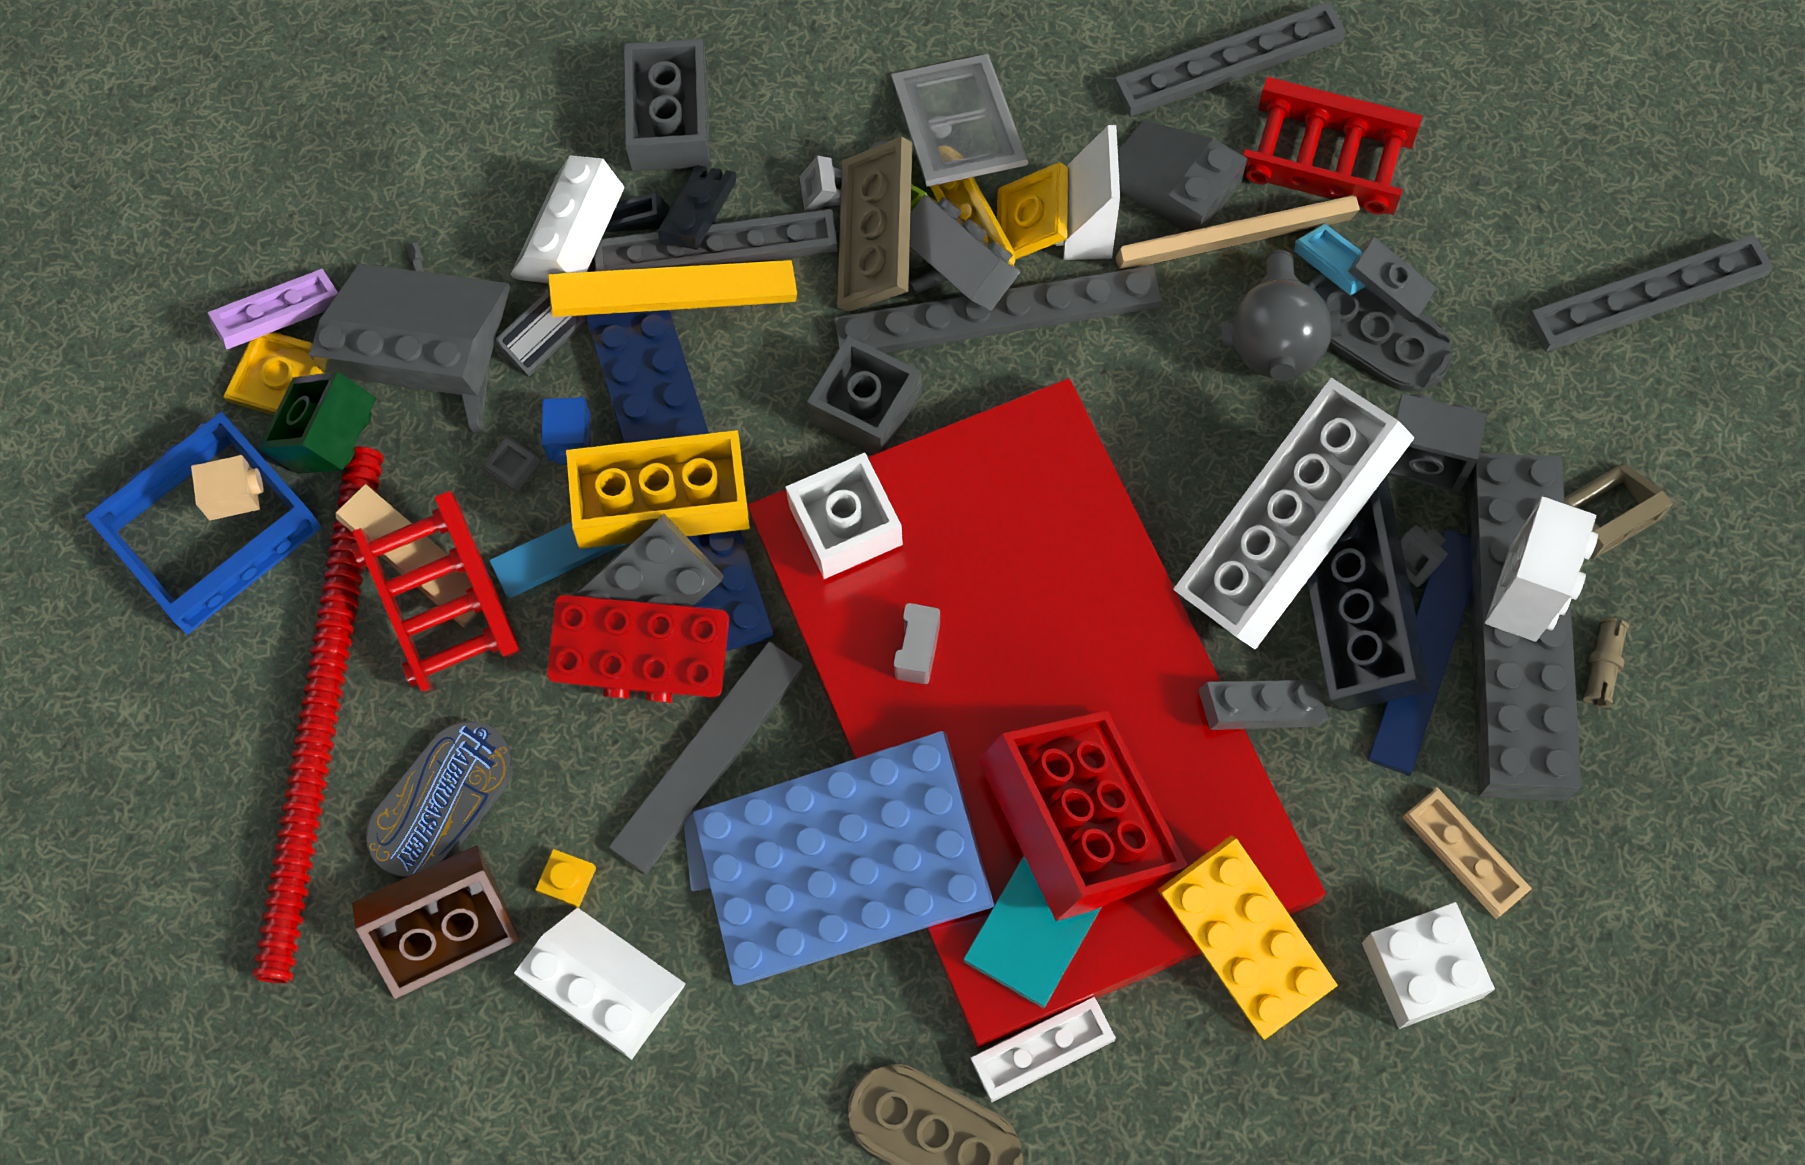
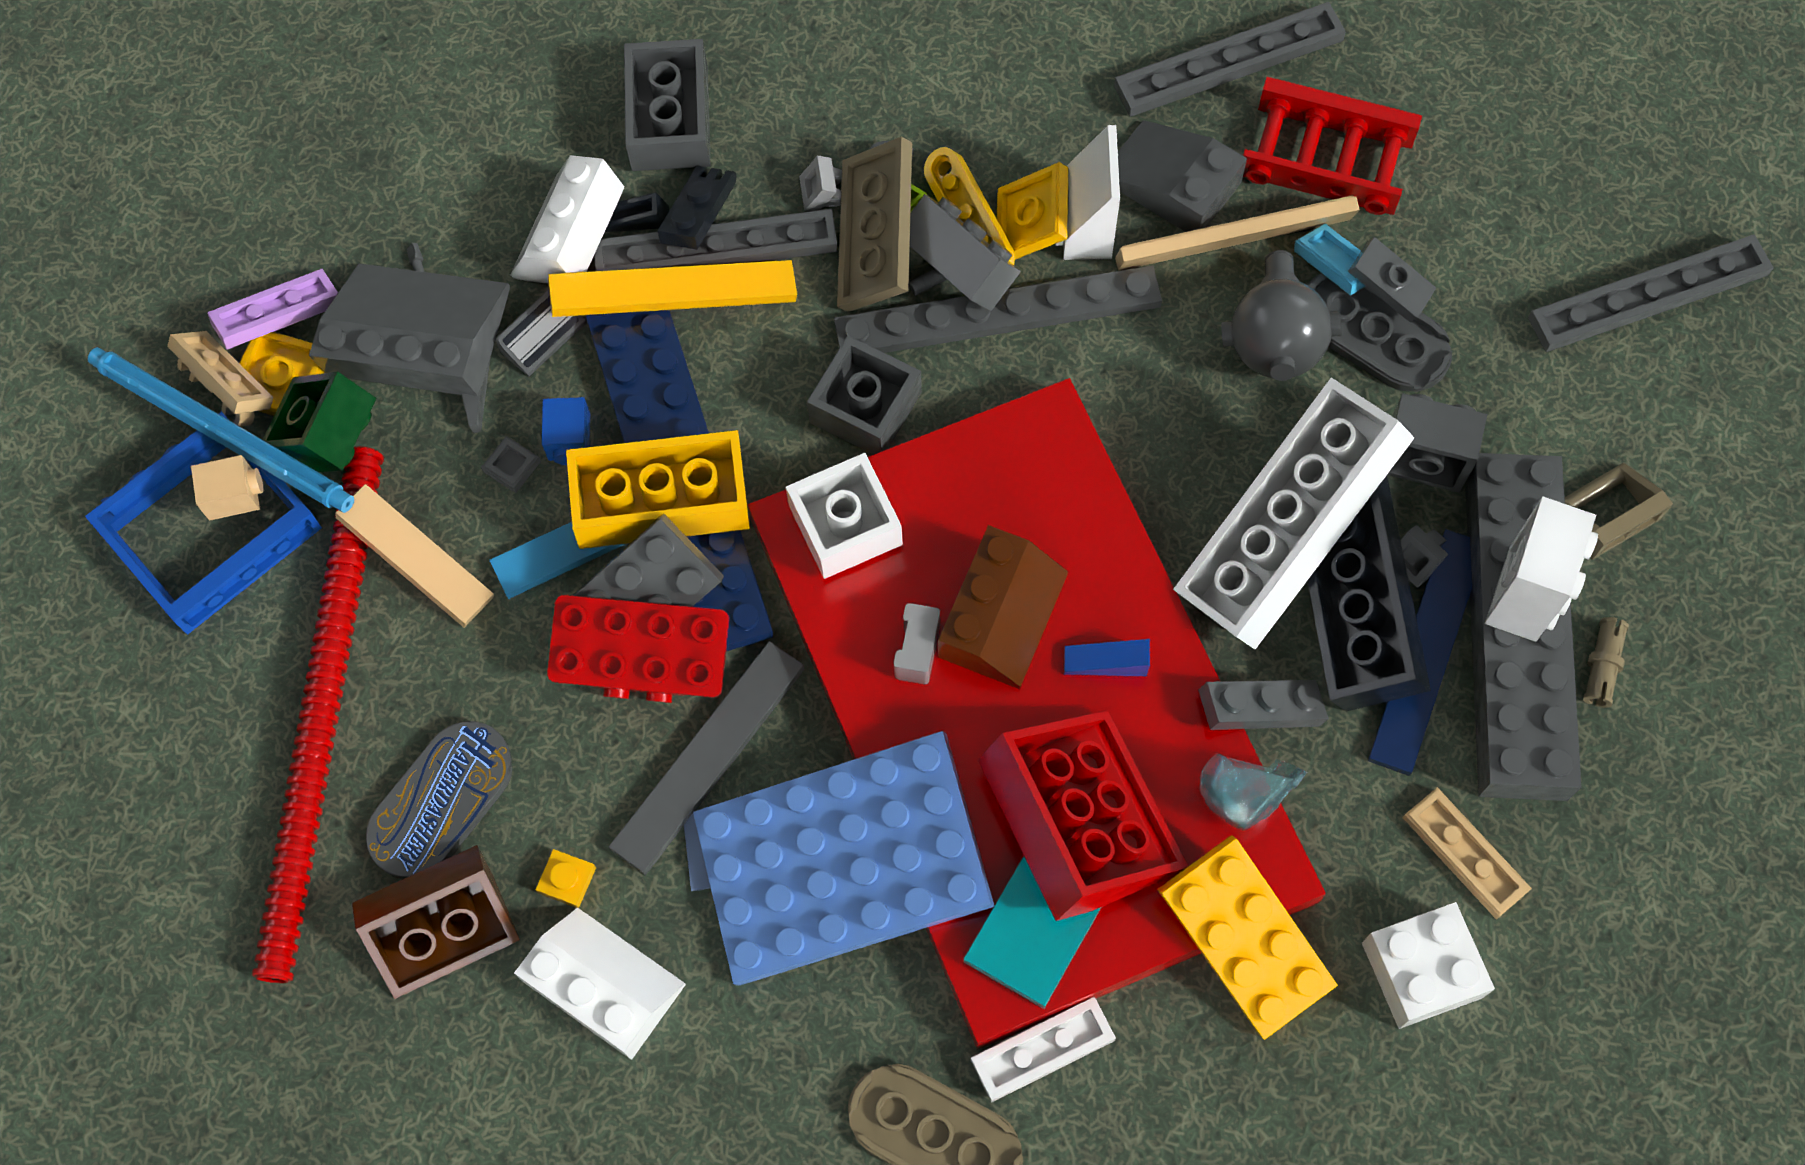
red fence [350,491,522,692] -> none
clear door [891,54,1028,187] -> none
none -> dark azure piece [88,347,355,513]
none -> tan plate [167,331,273,427]
none -> reddish brown slope [938,525,1068,689]
none -> blue piece [1064,639,1150,676]
none -> clear light blue helmet [1199,753,1307,831]

